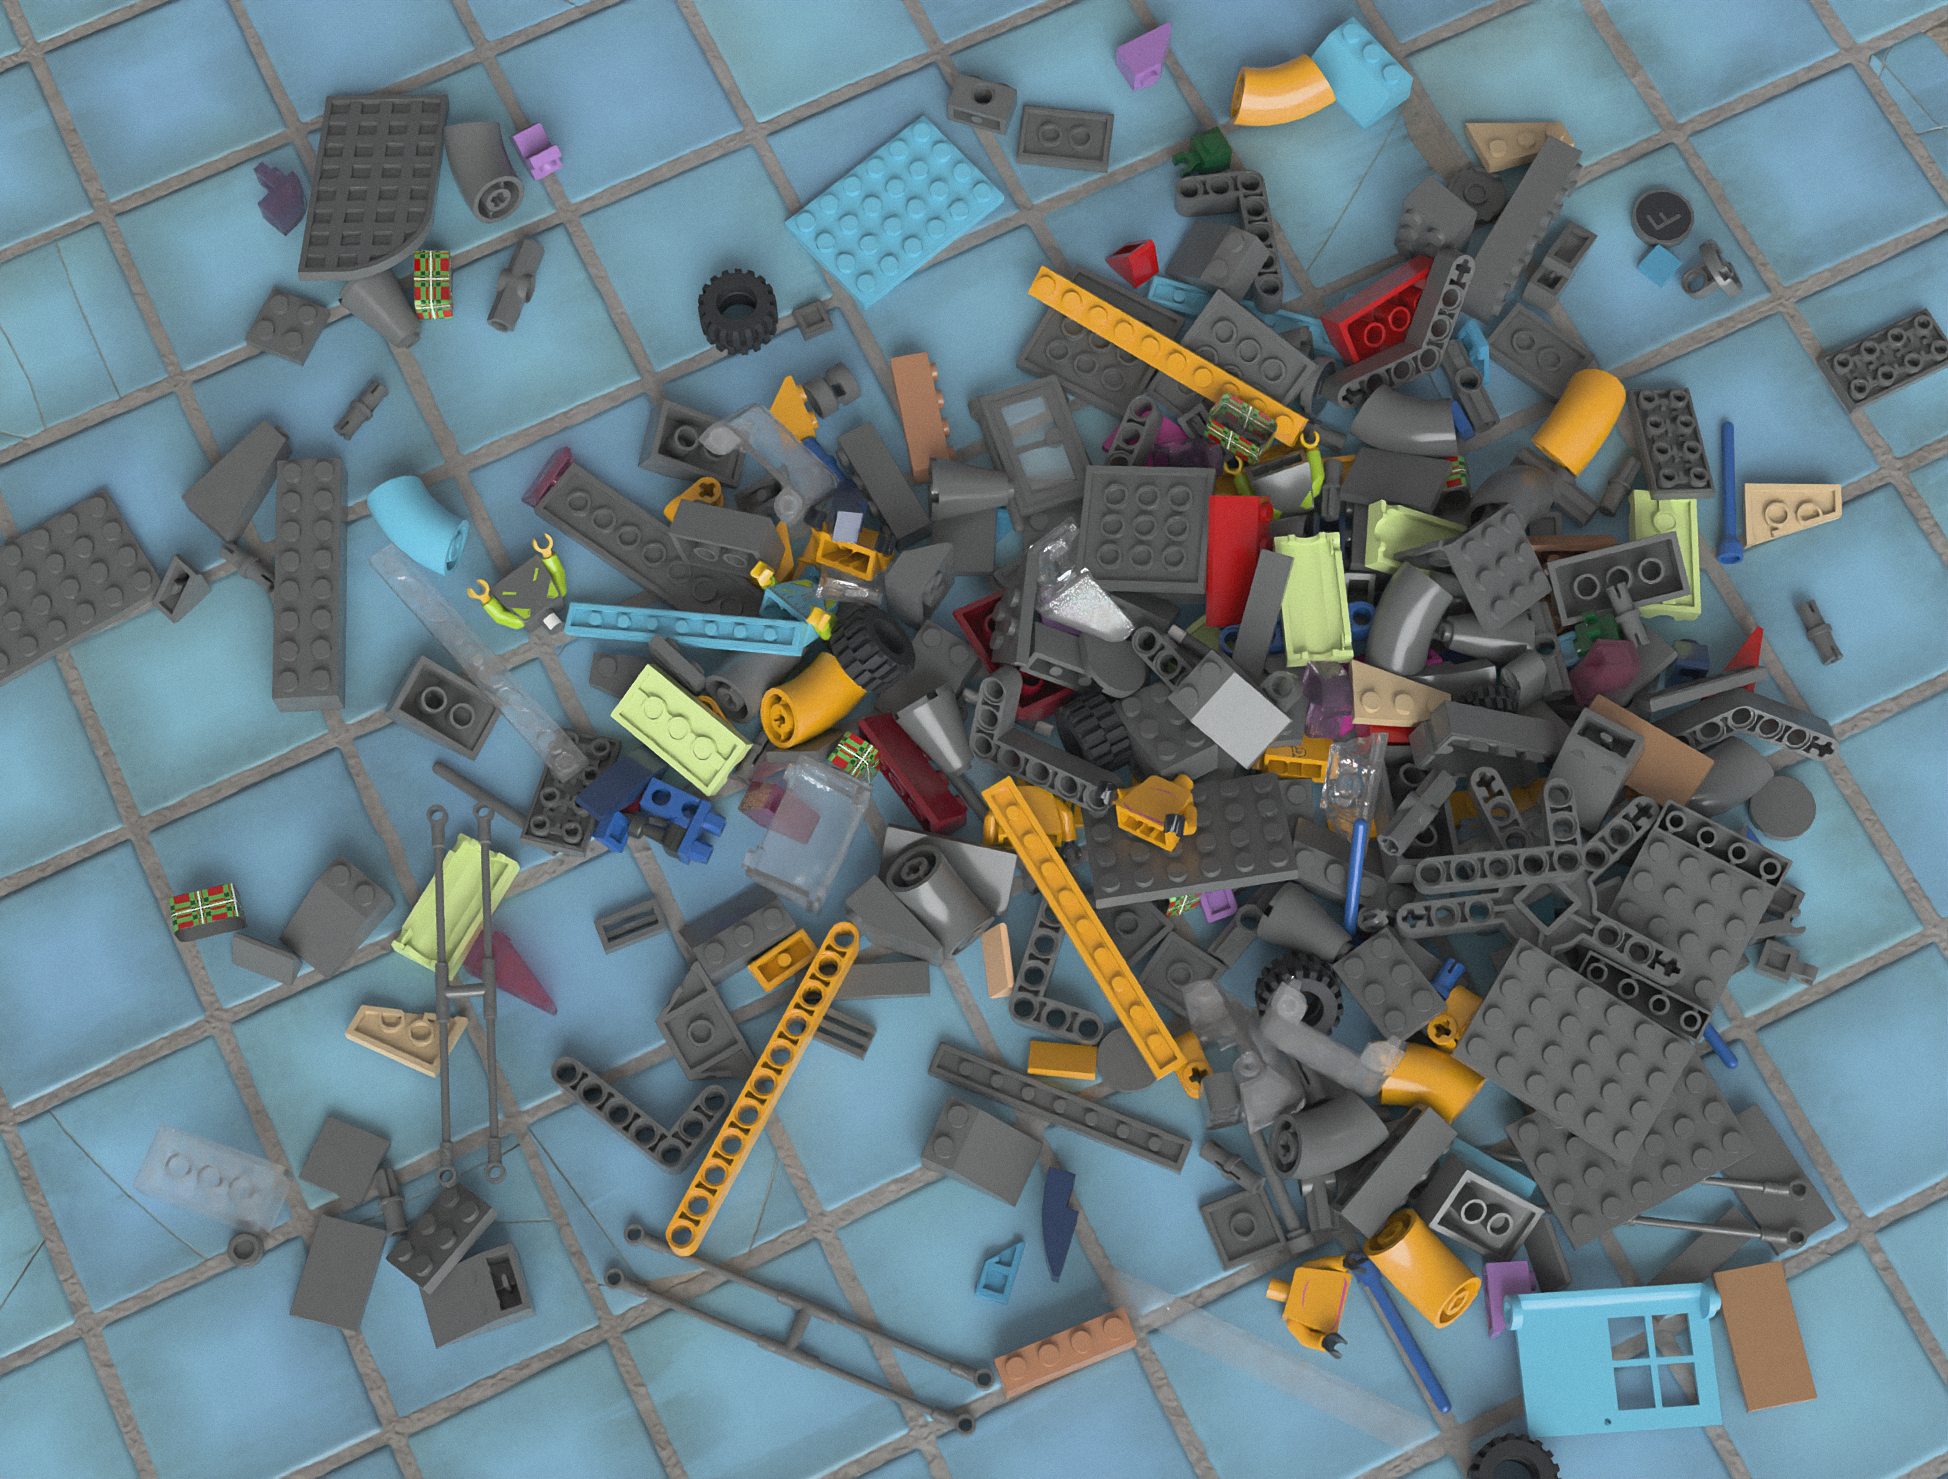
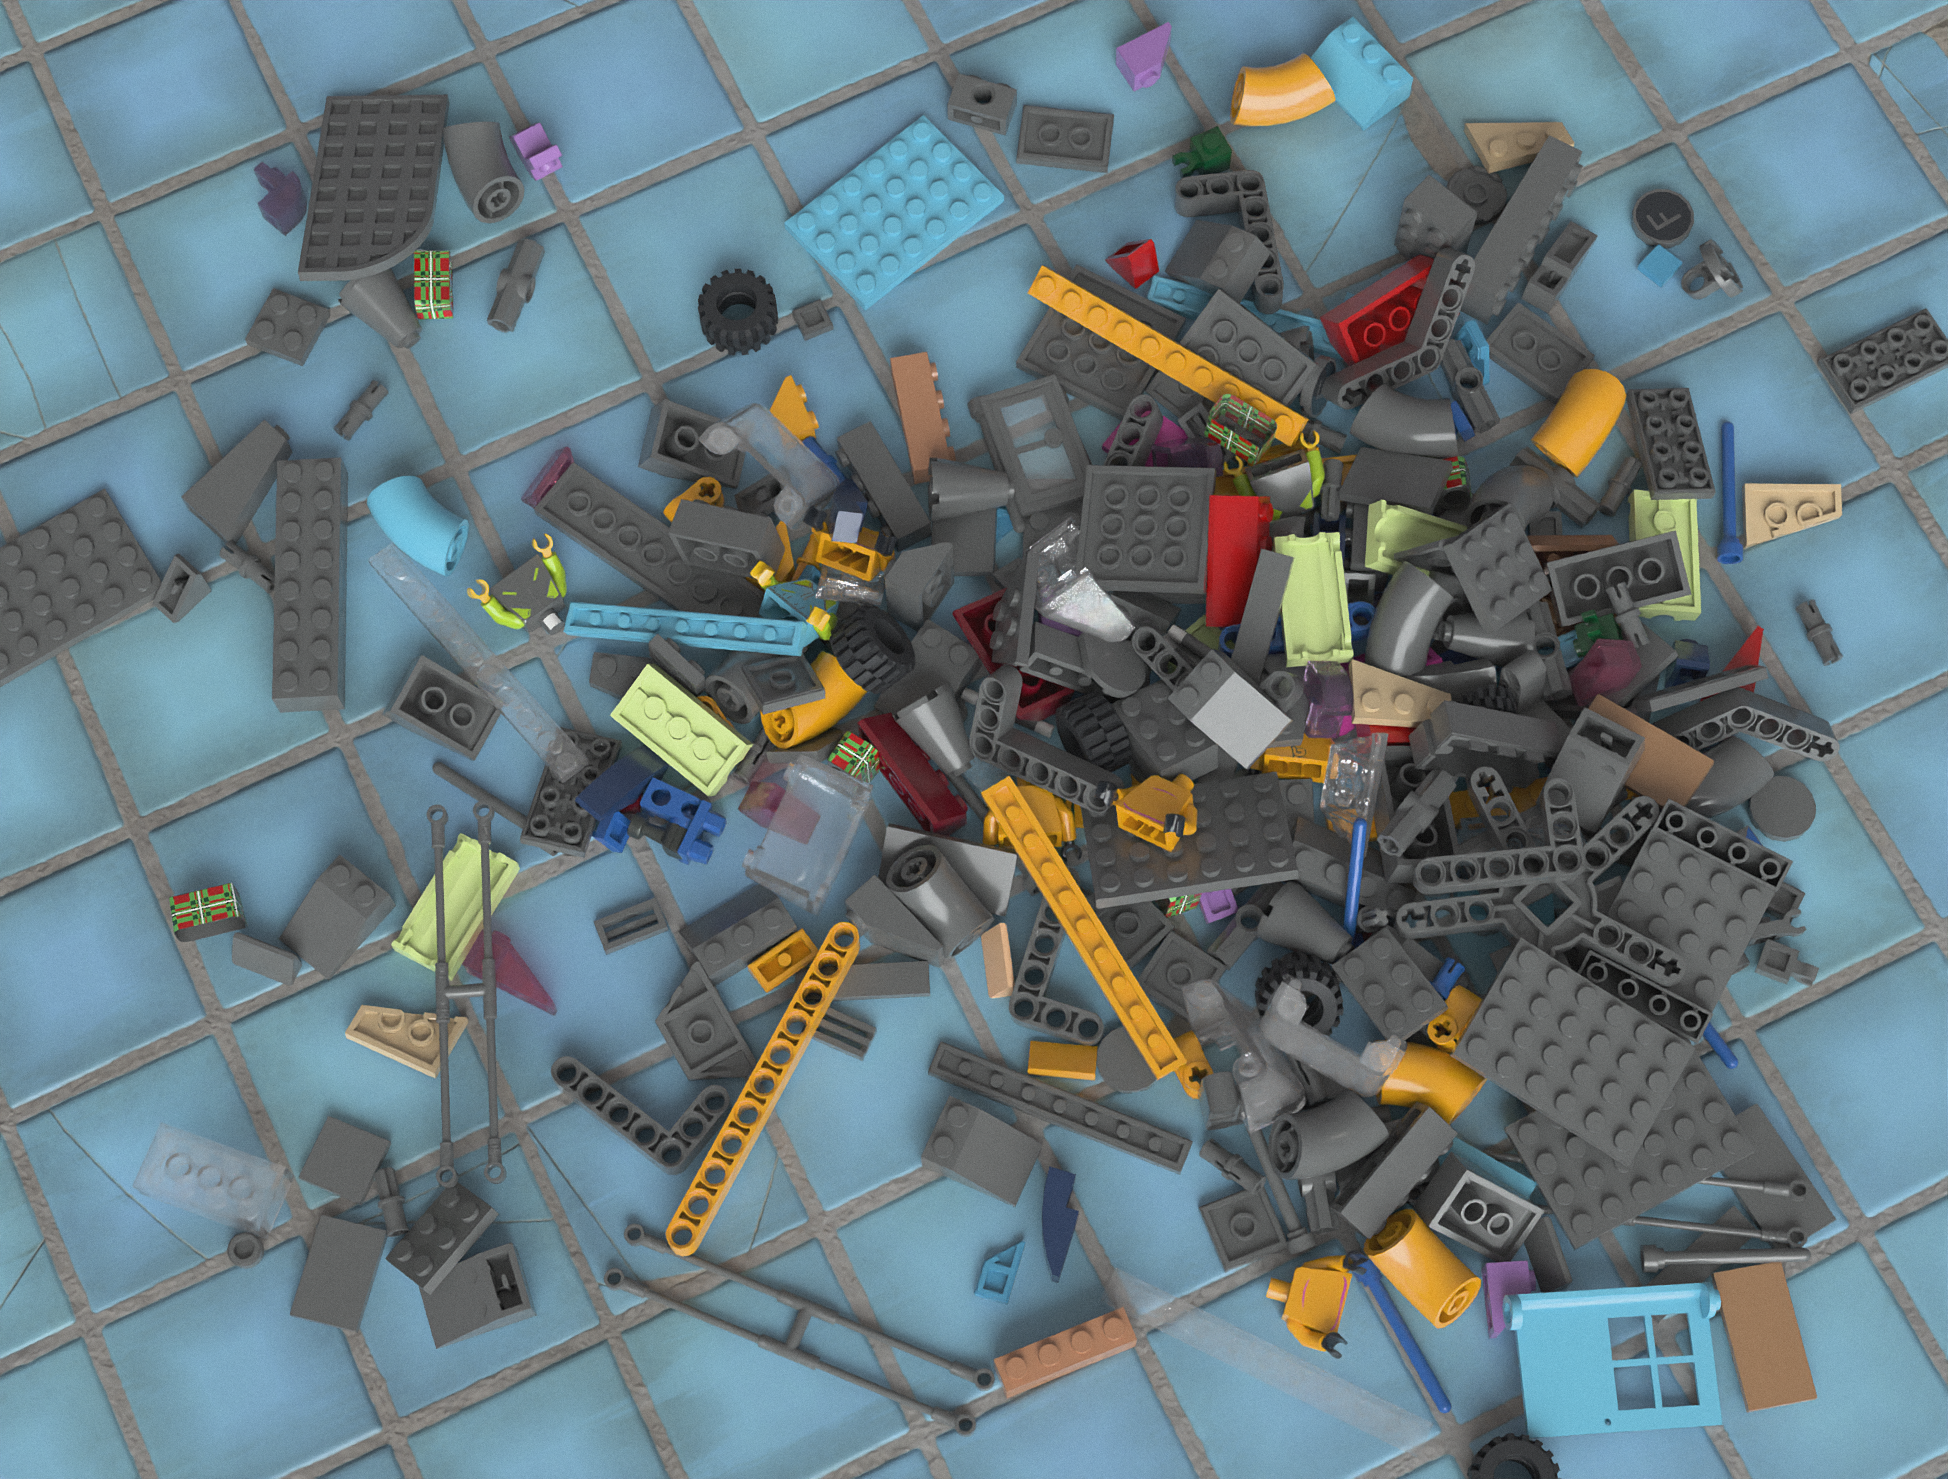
dark grey wheel [802,362,861,419] -> none
none -> dark grey tile [740,653,825,714]
none -> dark grey piece [1640,1244,1811,1273]

